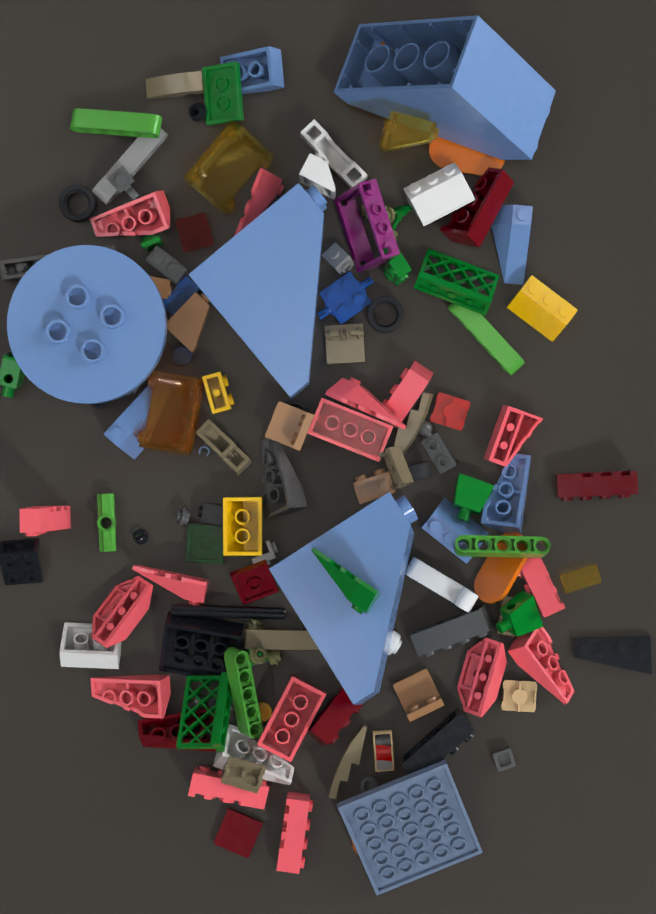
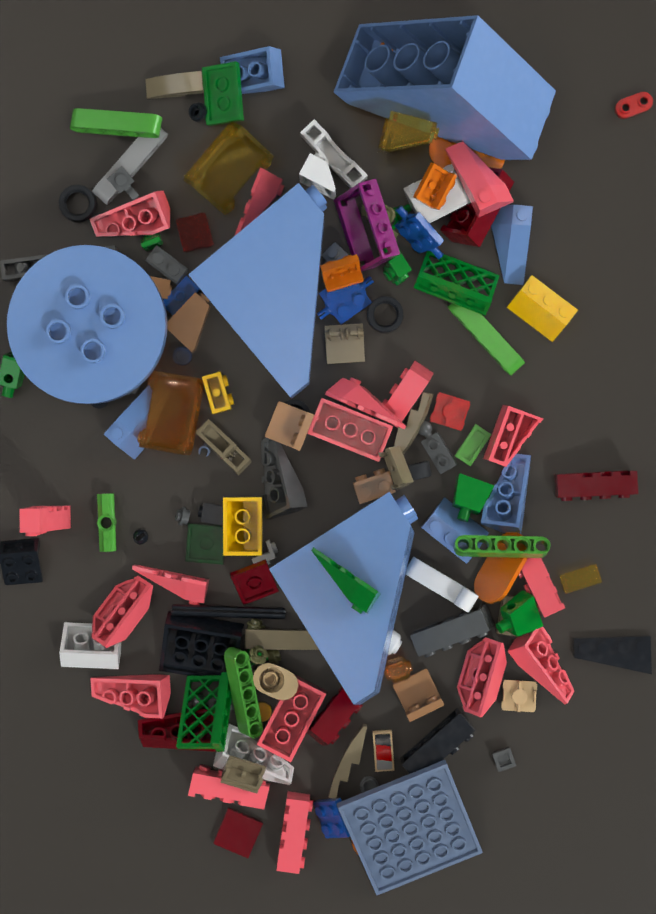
none -> tan piece [253,663,298,700]
none -> blue plate [313,798,350,838]
none -> orange bracket [320,254,364,292]
none -> clear orange head [384,656,413,684]
none -> blue plate [395,205,444,259]
none -> orange bracket [413,163,457,210]
none -> coral wedge [445,141,514,217]
none -> bright green tile [454,424,492,466]
none -> red plate [615,92,653,119]

